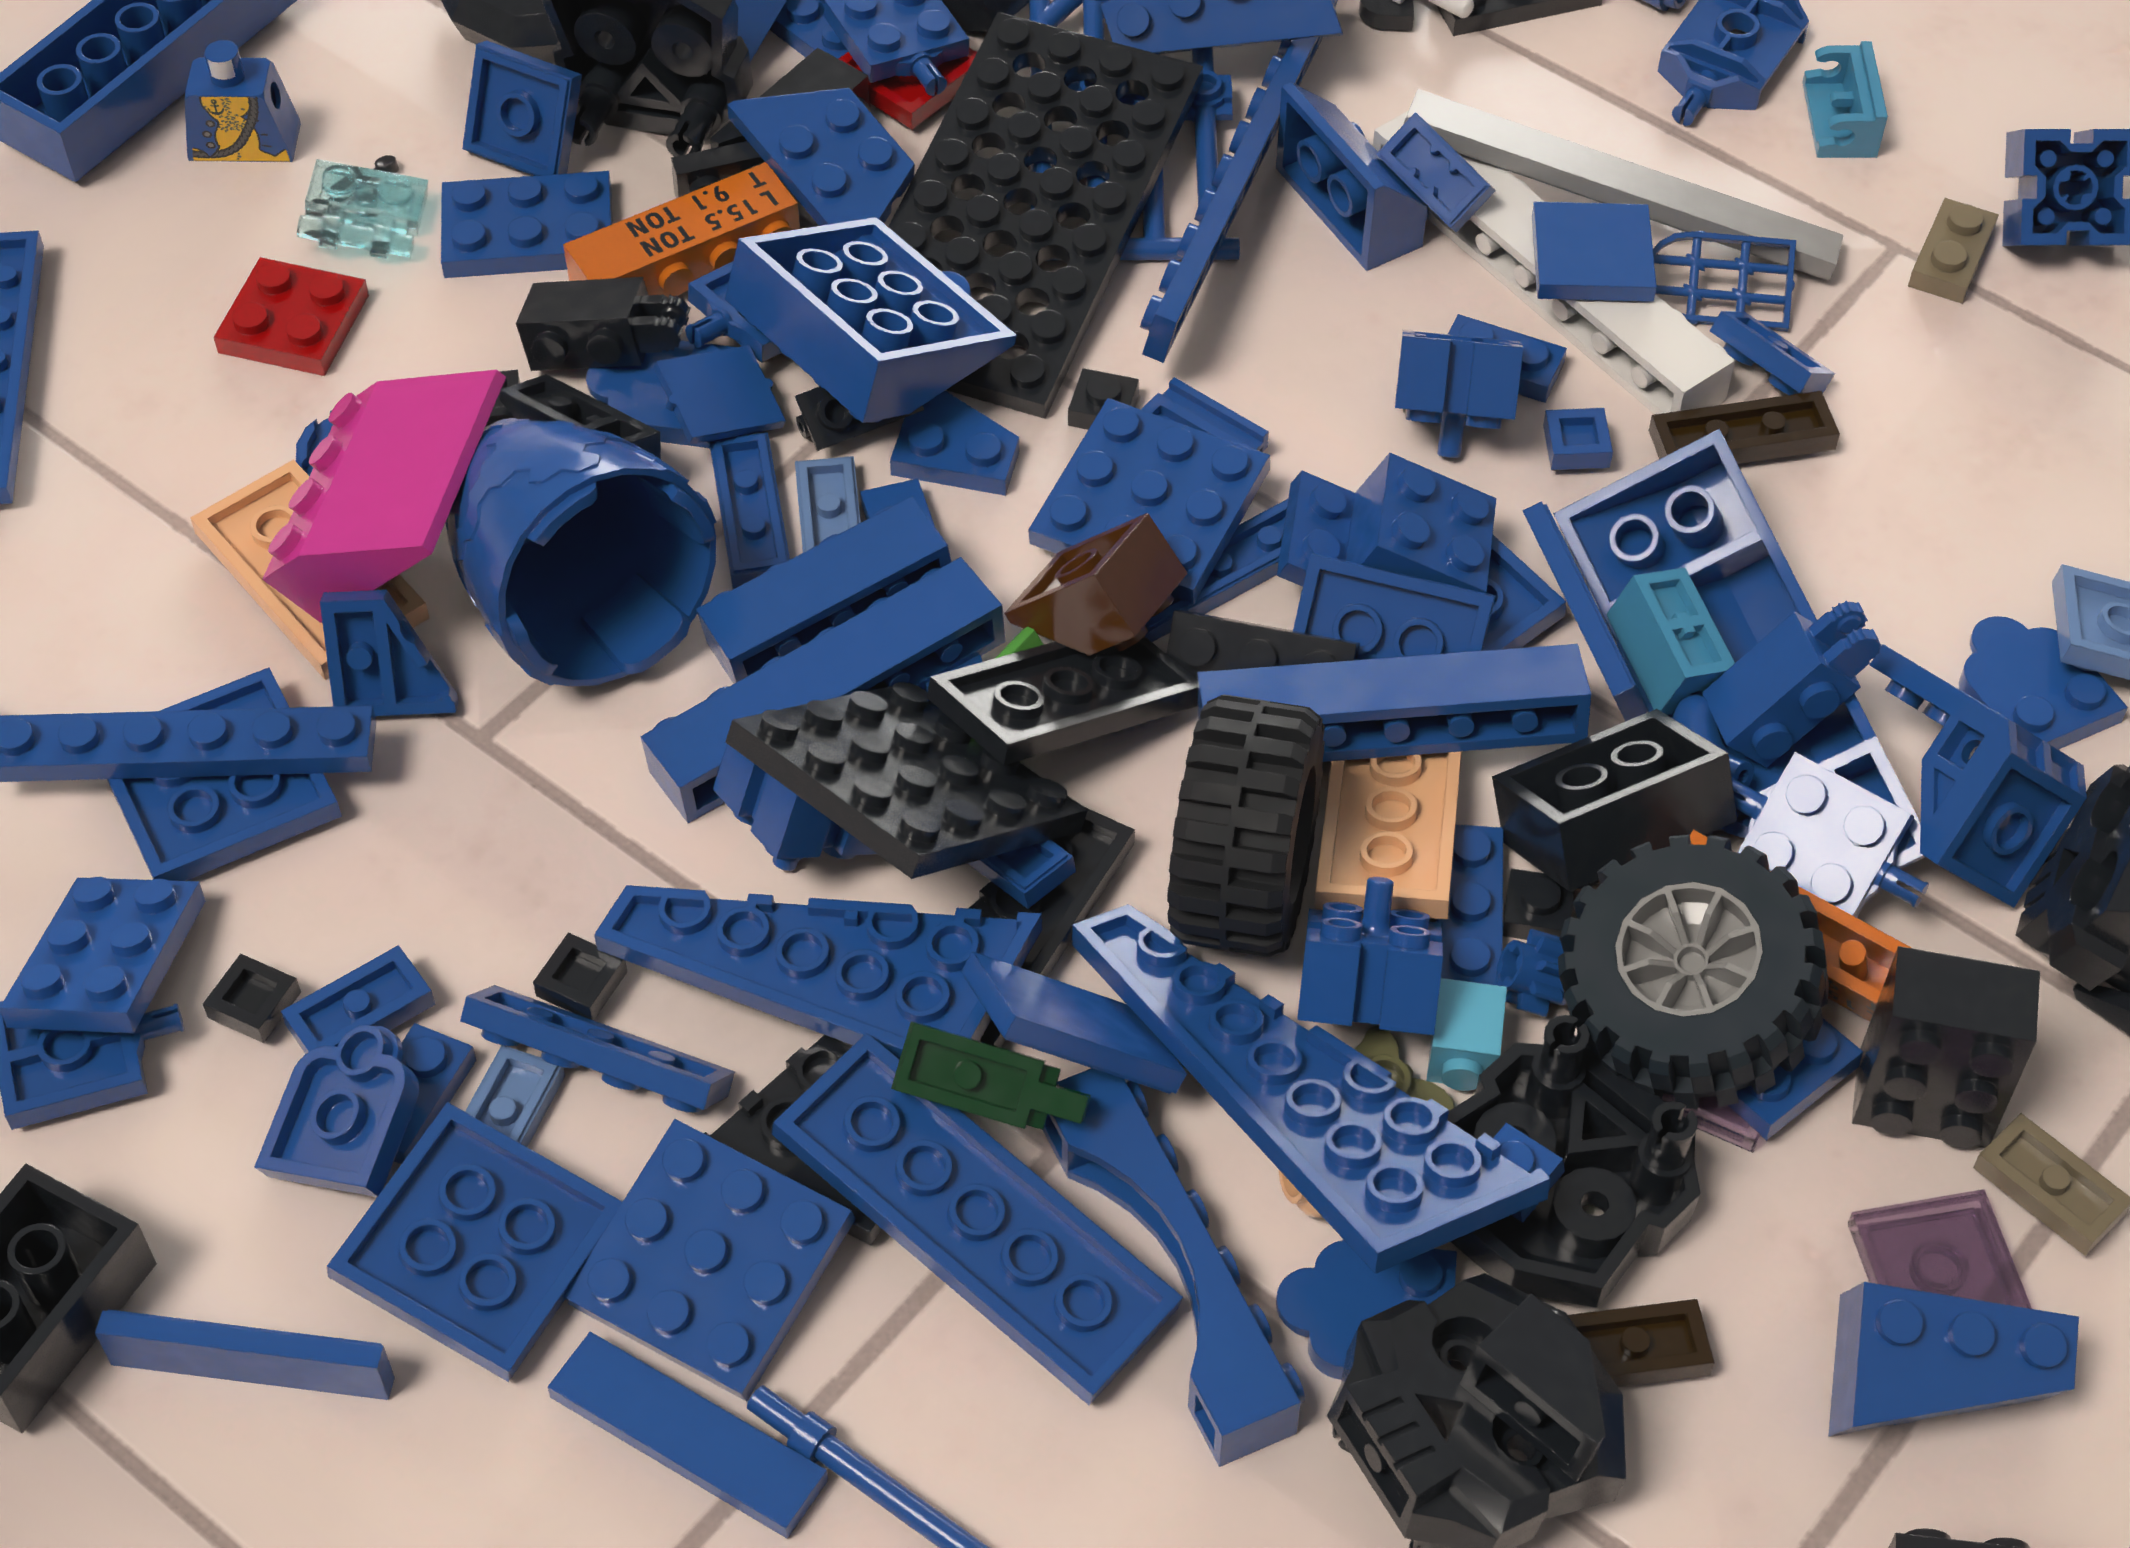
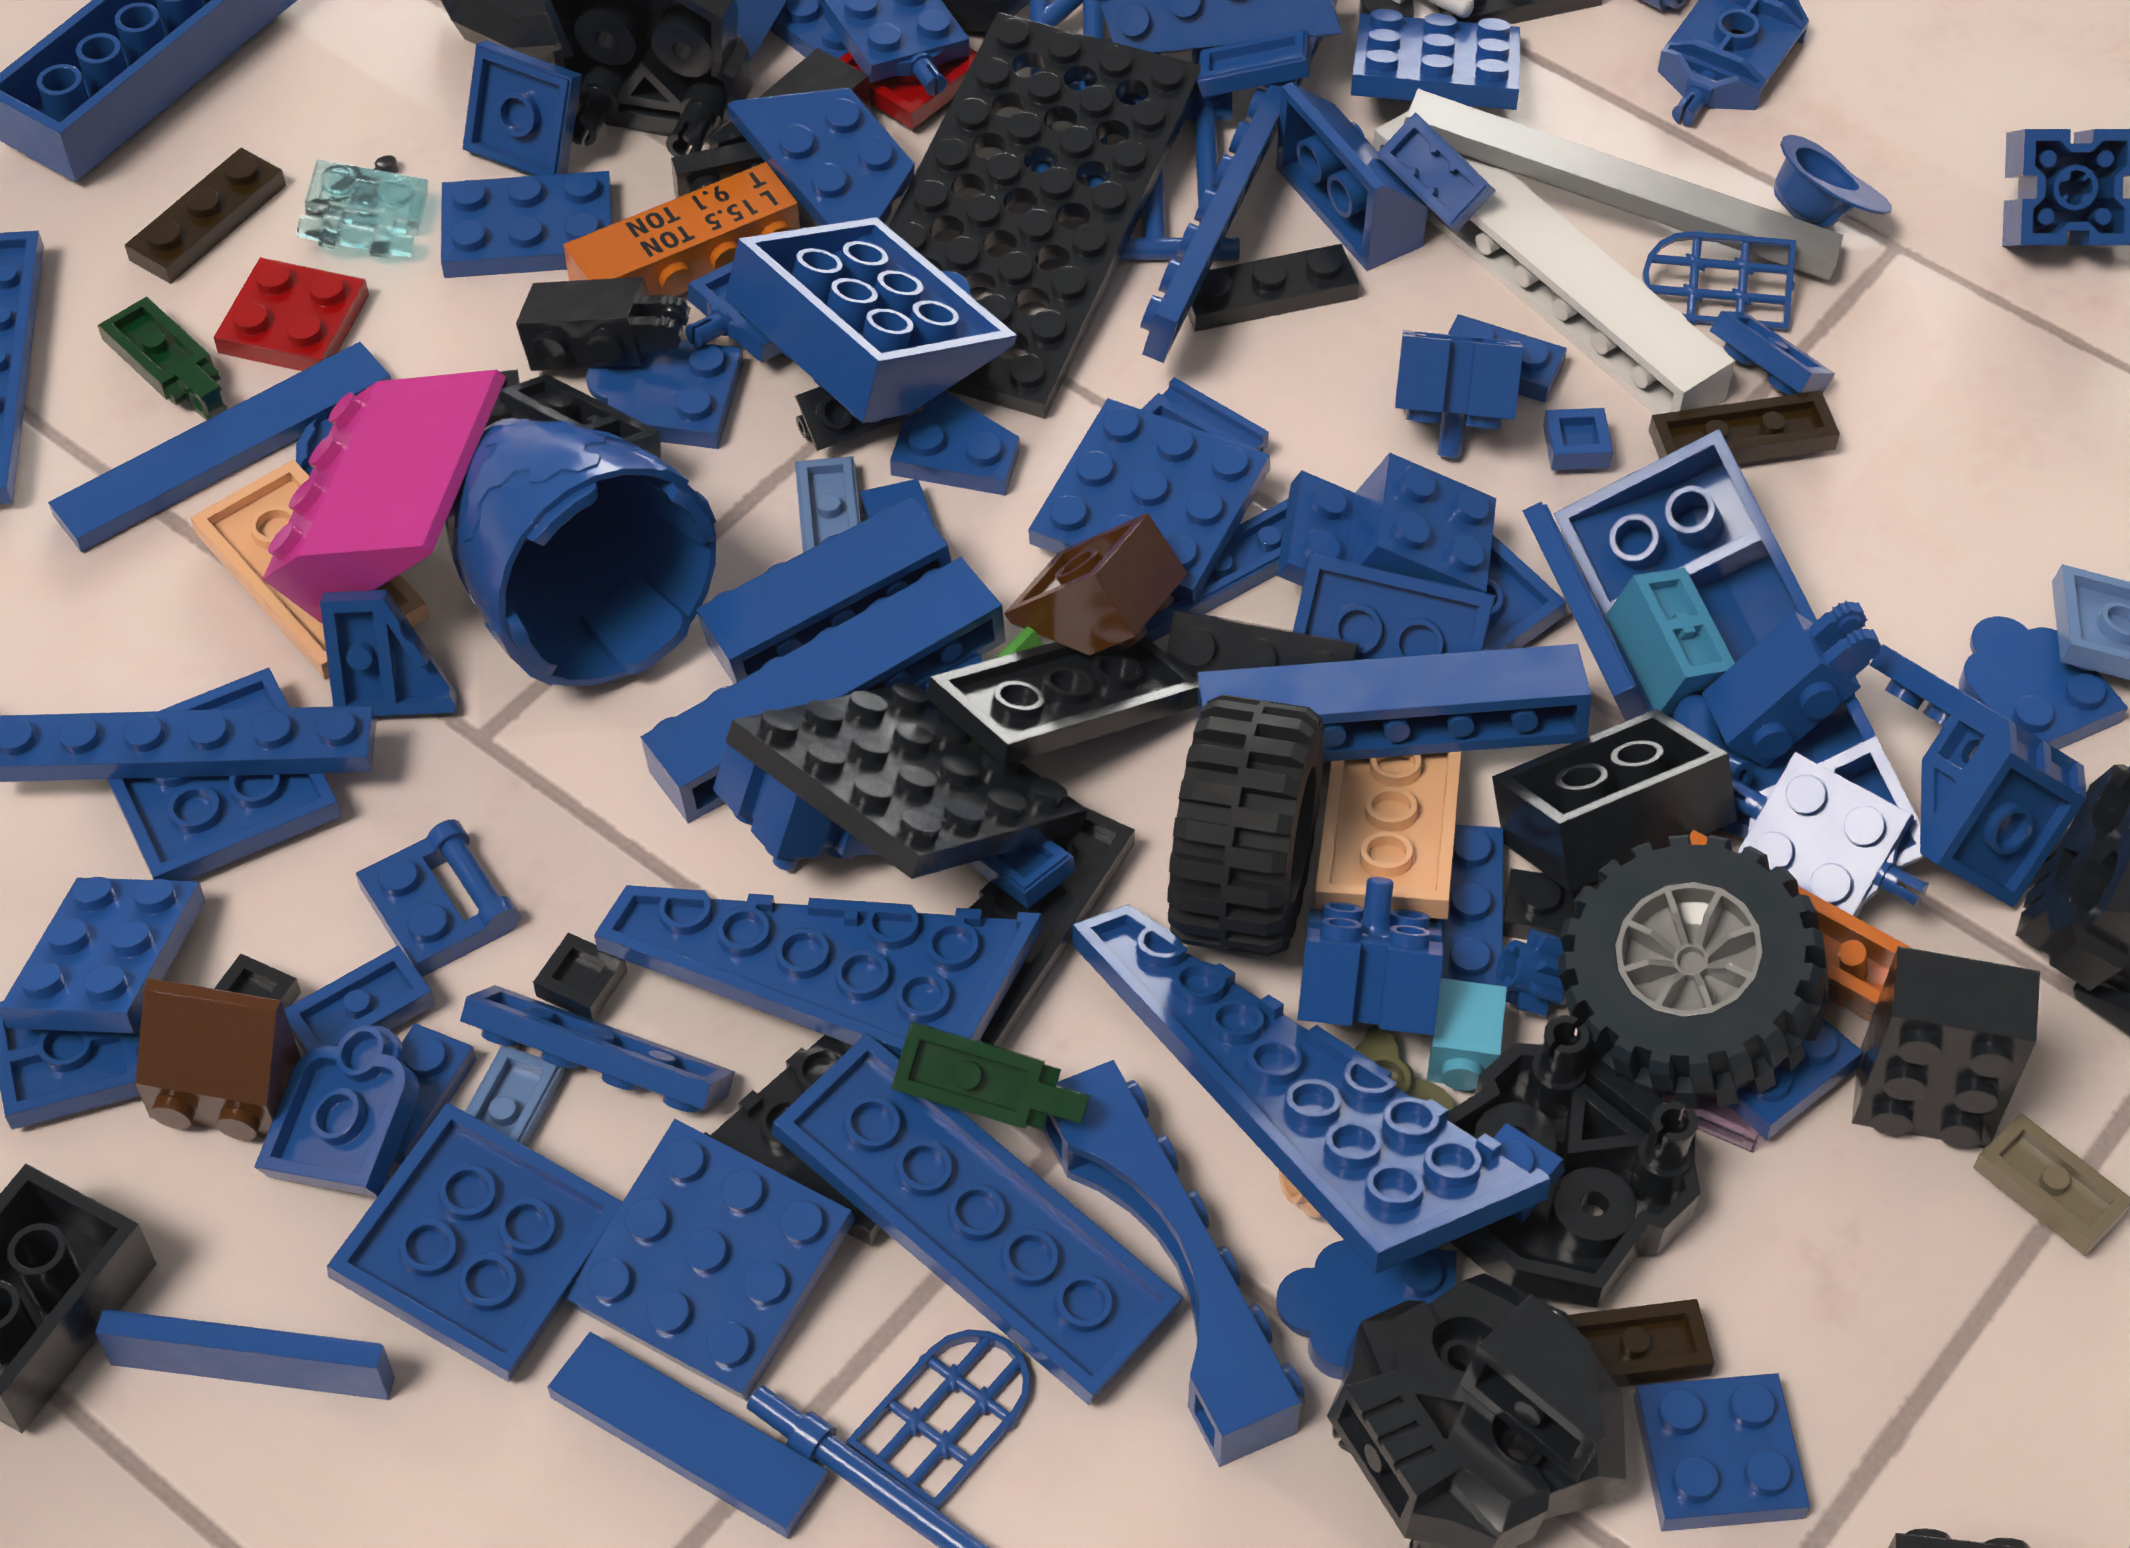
blue torso [184,40,301,162] -> none
blue piece [654,345,786,445] -> none
blue tile [709,432,790,589] -> none
blue tile [961,951,1187,1094] -> none
black plate [1068,368,1139,430] -> none
blue tile [1532,202,1657,302] -> none
dark azure hinge [1802,41,1888,158] -> none
blue wedge [1828,1282,2079,1437] -> none
clear purple tile [1847,1189,2032,1309] -> none
dark tan plate [1908,198,1999,304] -> none
none -> blue tile [48,341,391,552]
none -> dark green hinge [97,296,228,420]
none -> dark brown plate [125,147,286,284]
none -> reddish brown slope [135,978,301,1140]
none -> blue plate [356,819,521,977]
none -> blue window [846,1329,1030,1511]
none -> black plate [1188,244,1359,332]
none -> blue tile [1197,29,1312,98]
none -> blue plate [1351,9,1520,110]
none -> blue plate [1633,1373,1810,1532]
none -> blue piece [1774,134,1892,228]

